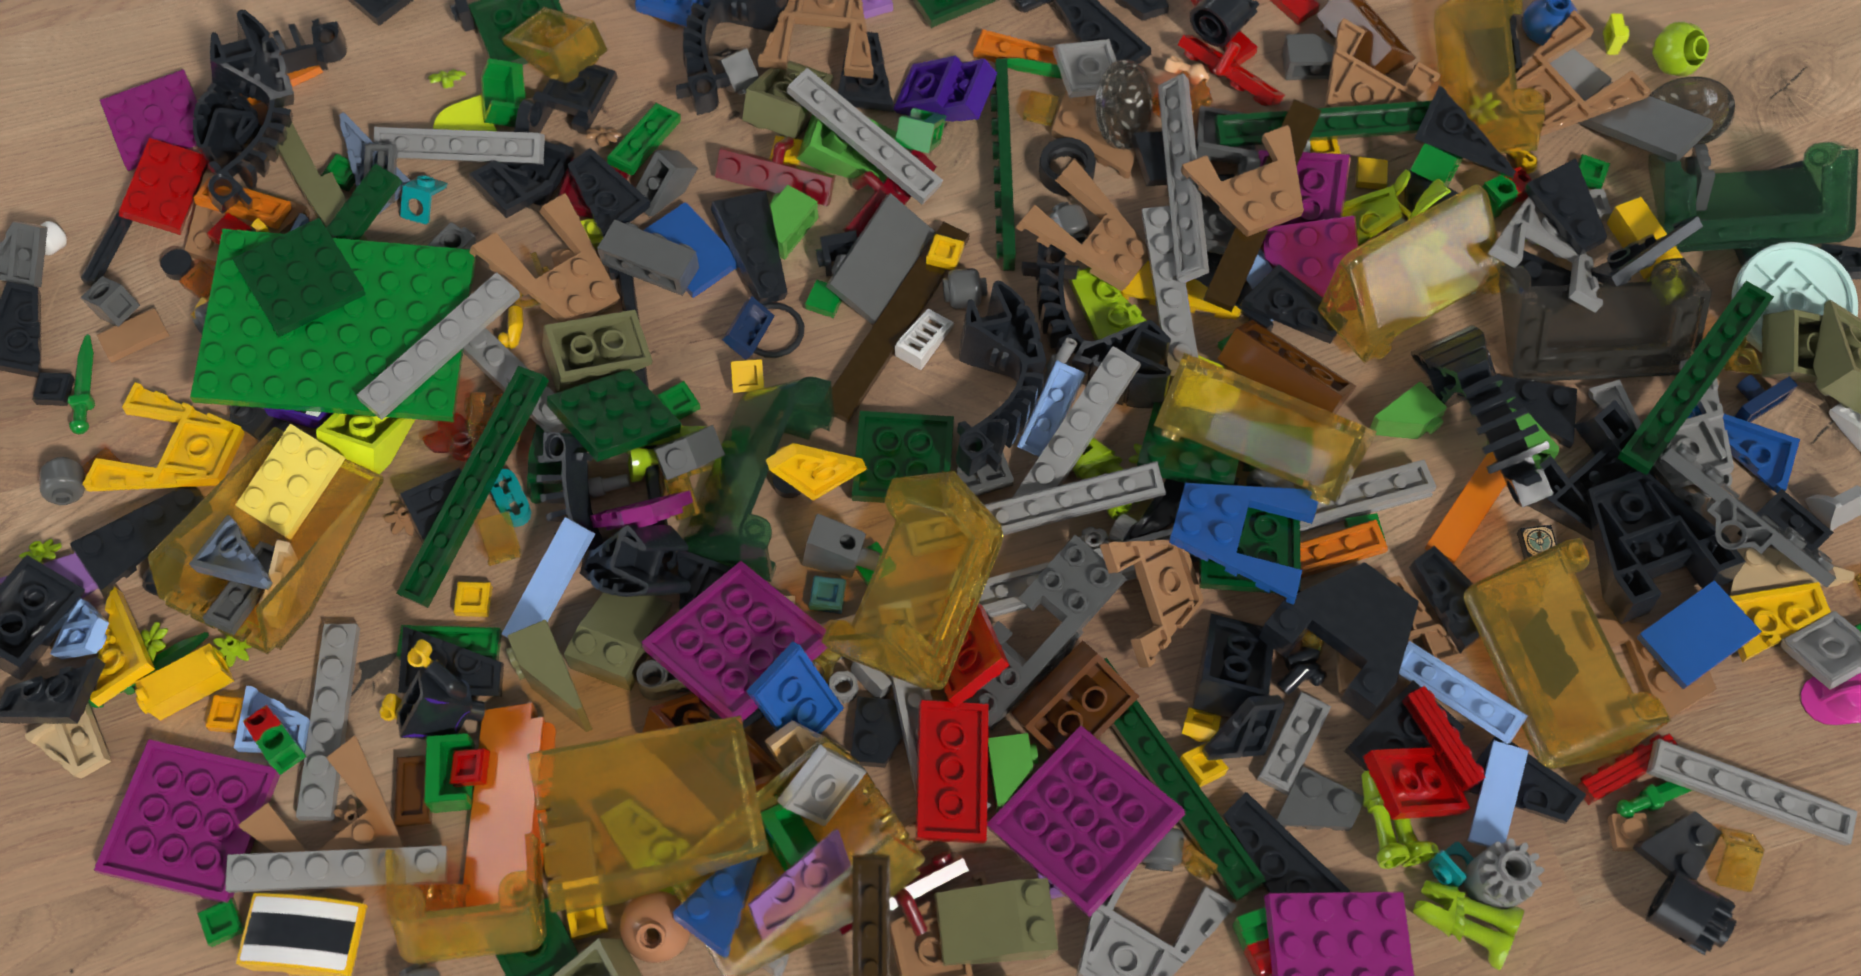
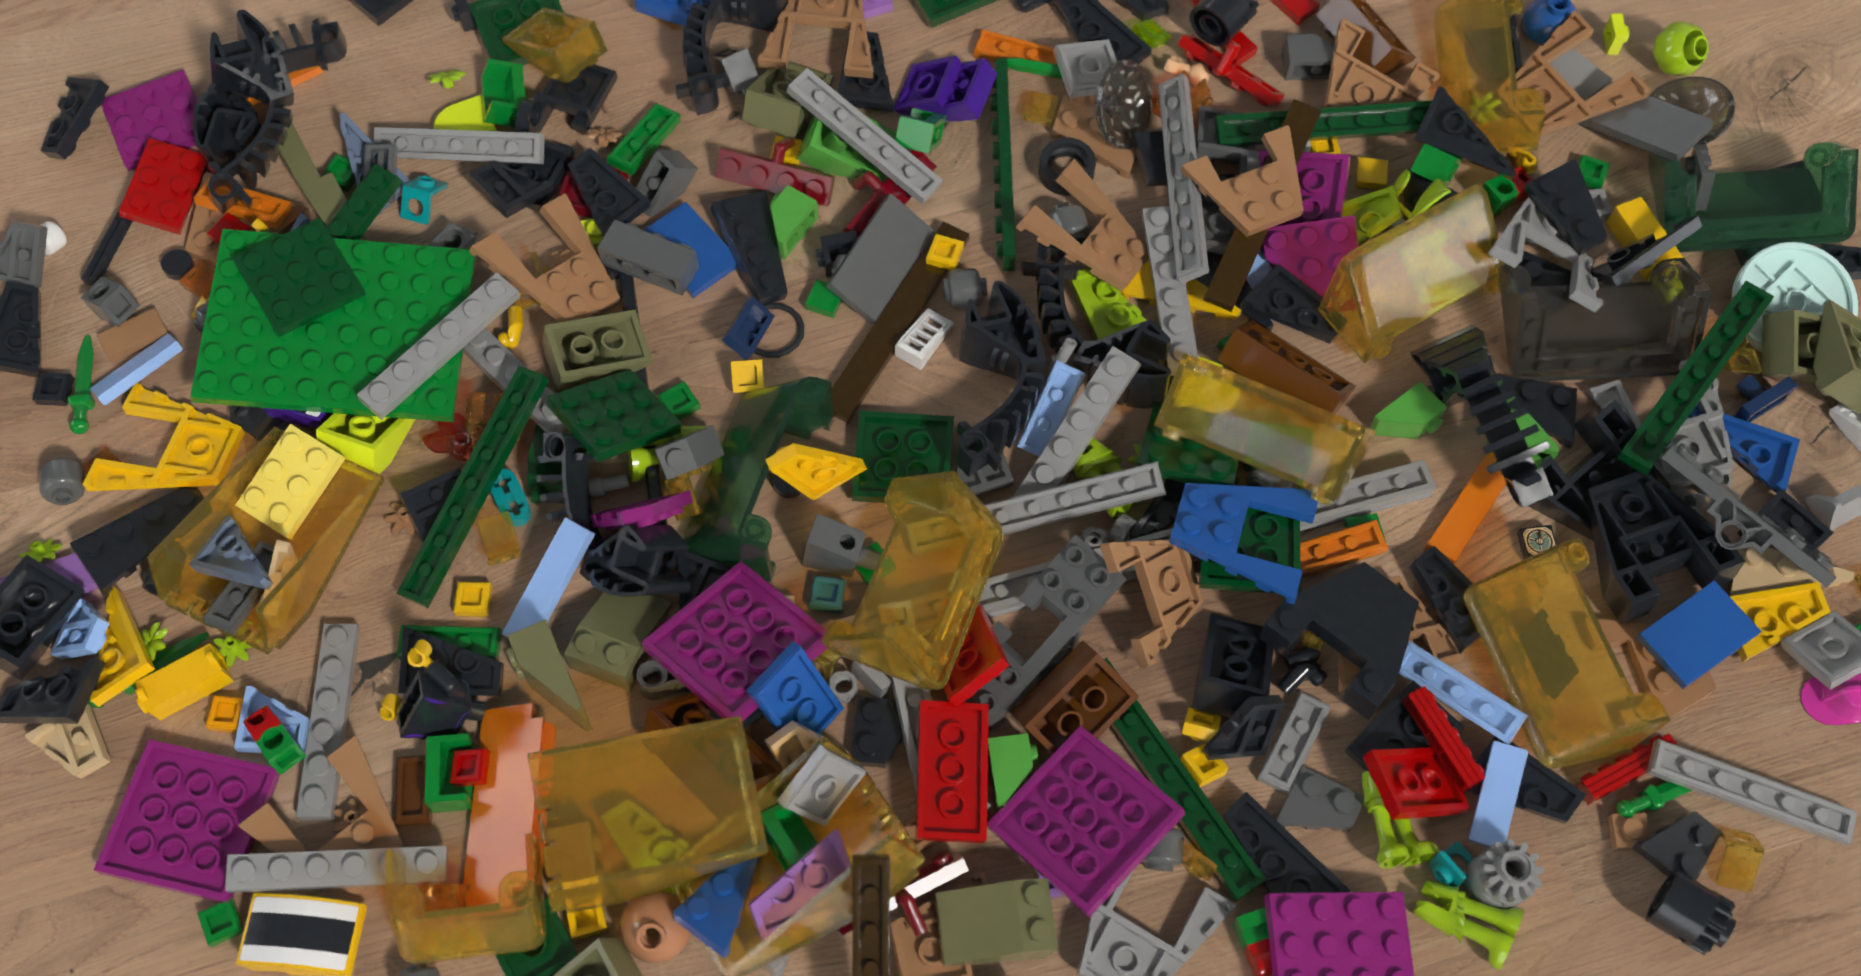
none -> black wing [41,77,109,160]
none -> light blue tile [90,333,183,405]
none -> clear neon green tile [1131,19,1171,49]

